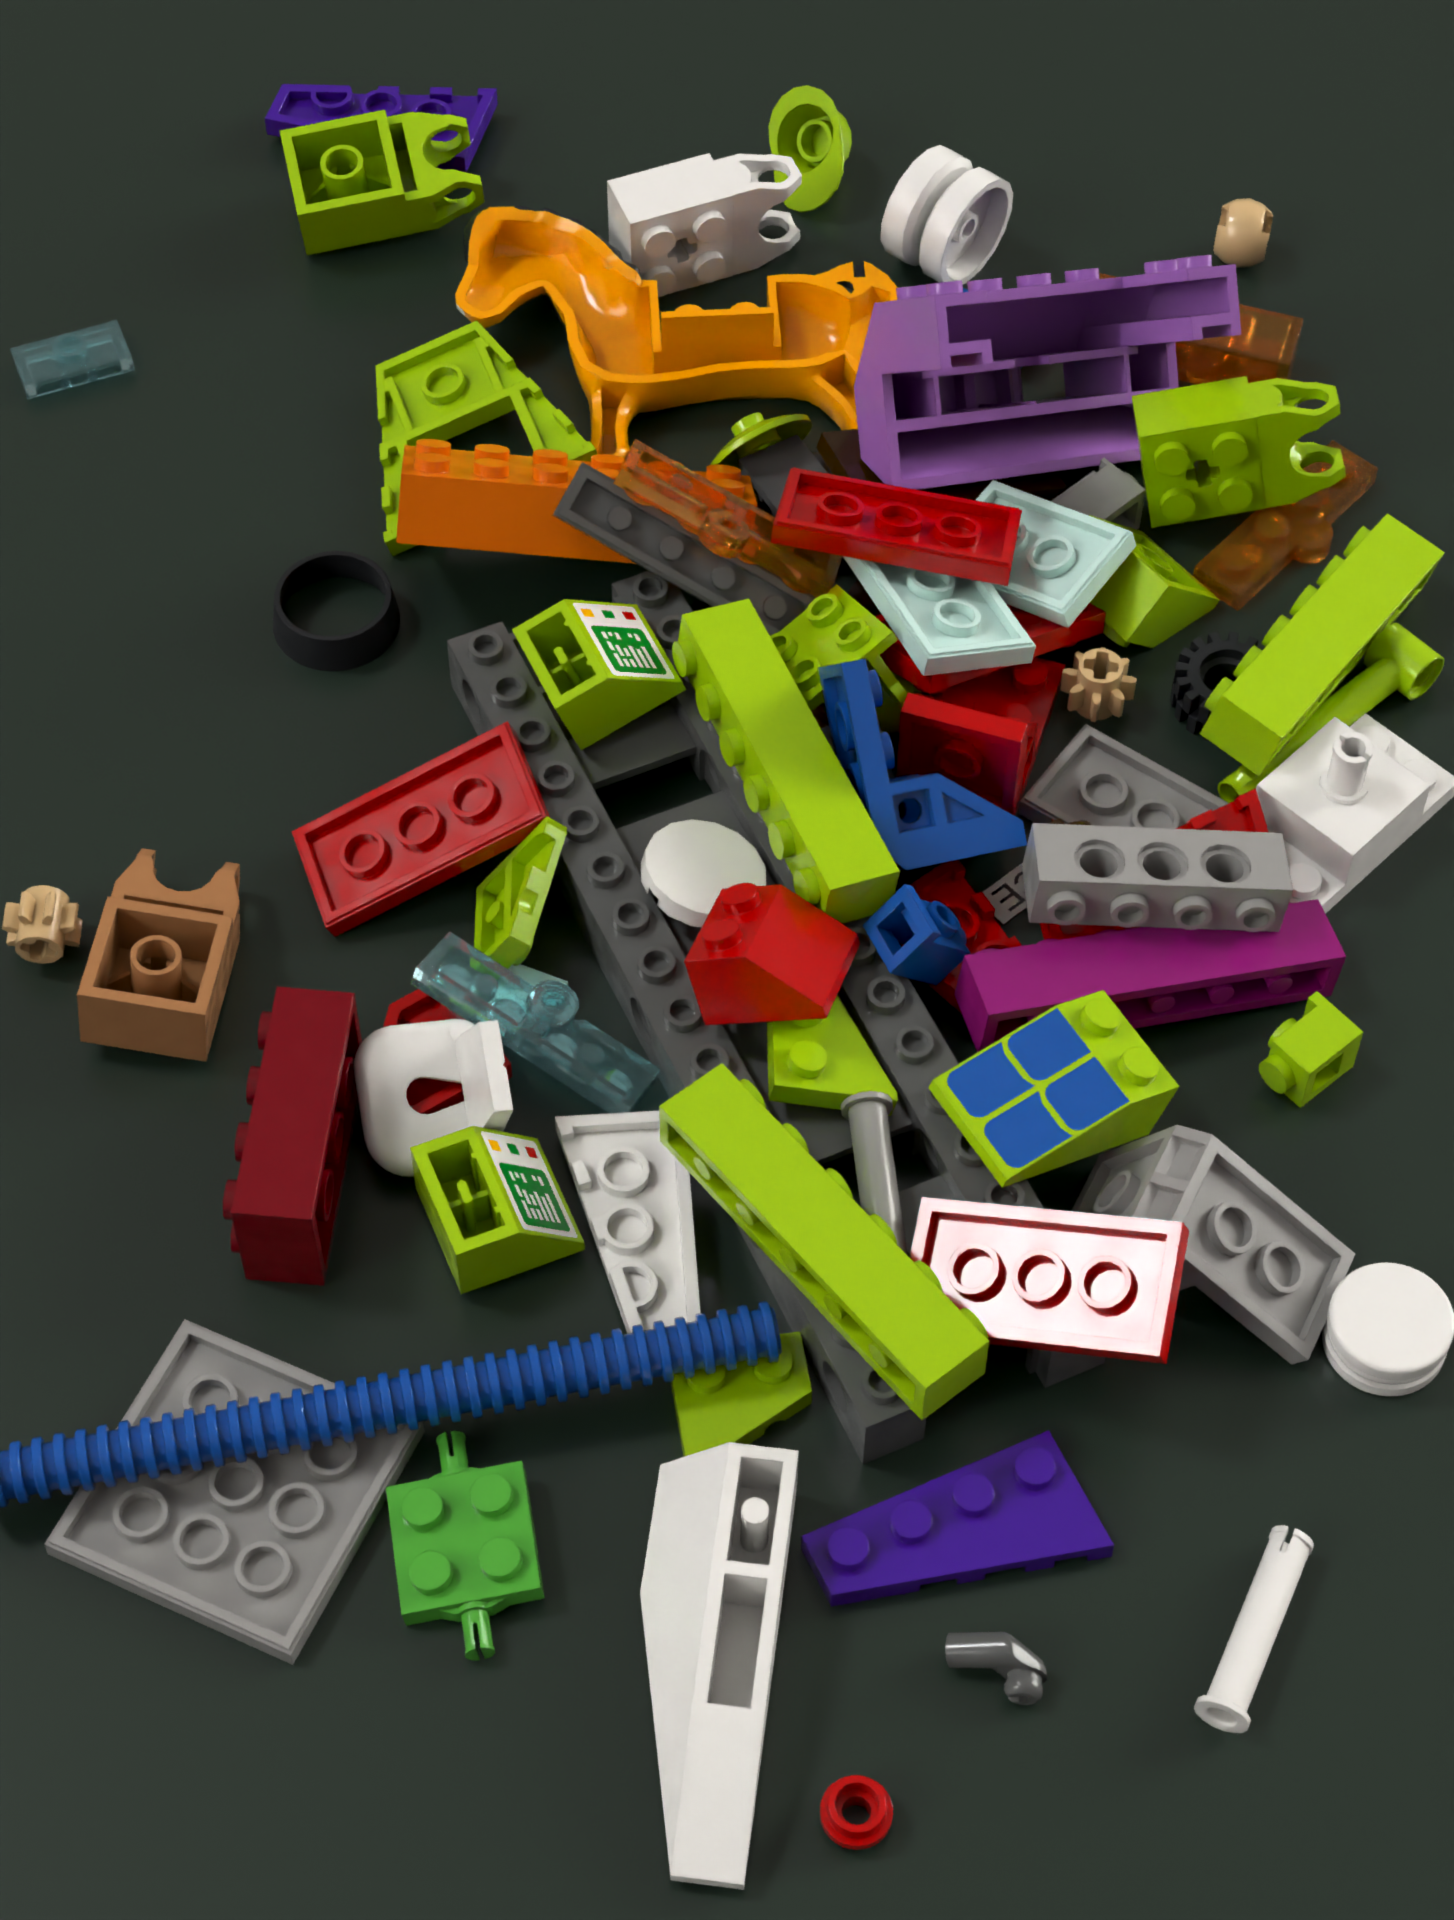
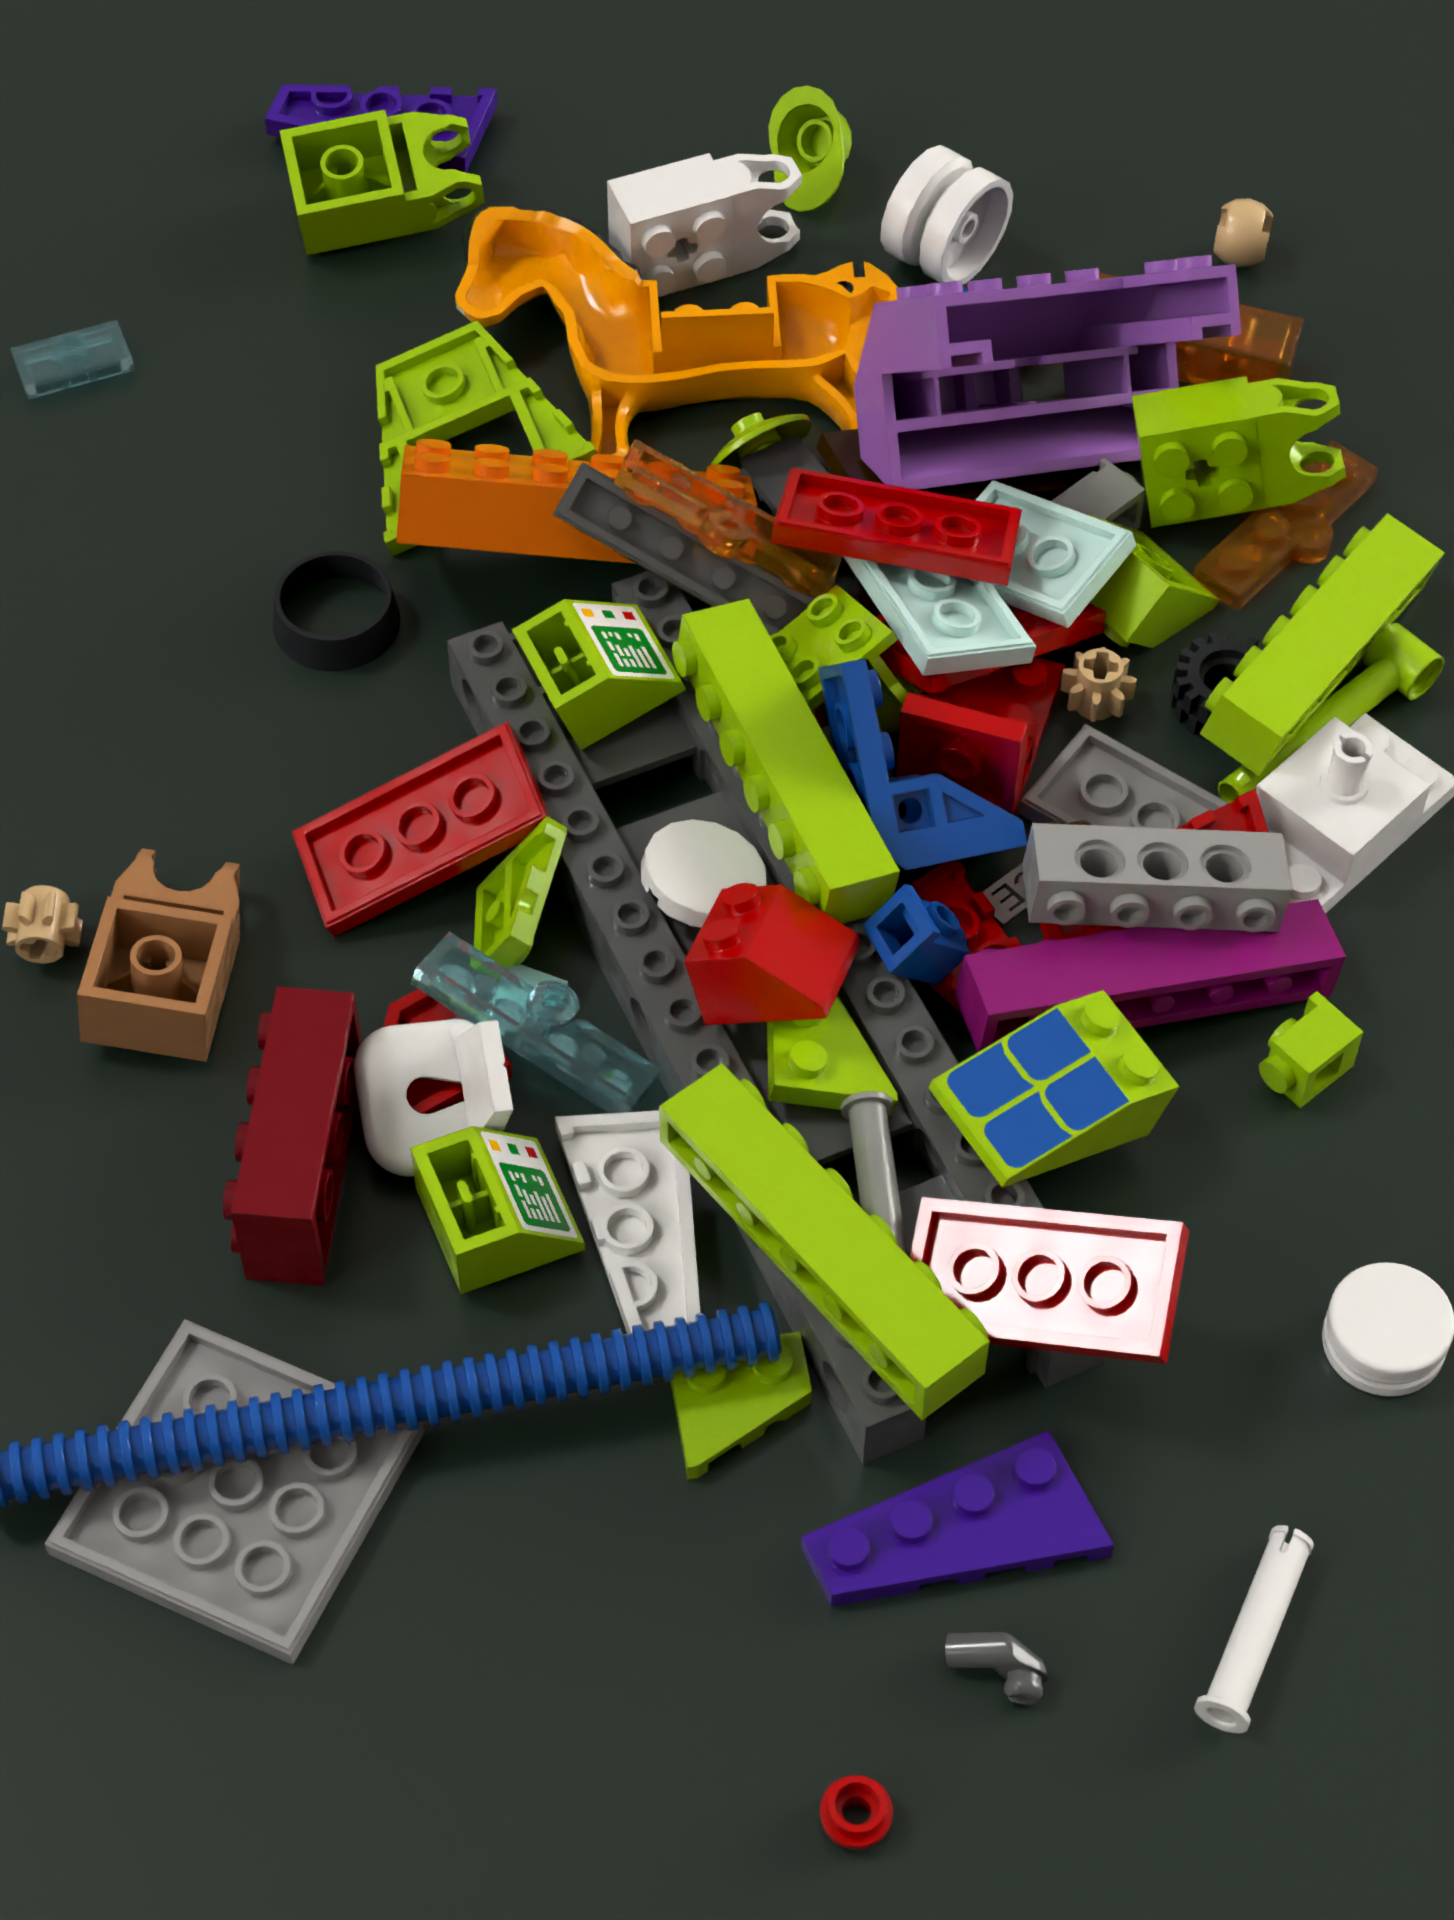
bright green plate [386,1431,545,1661] -> none
white wedge [640,1442,799,1890] -> none
light grey bracket [1072,1125,1355,1365] -> none

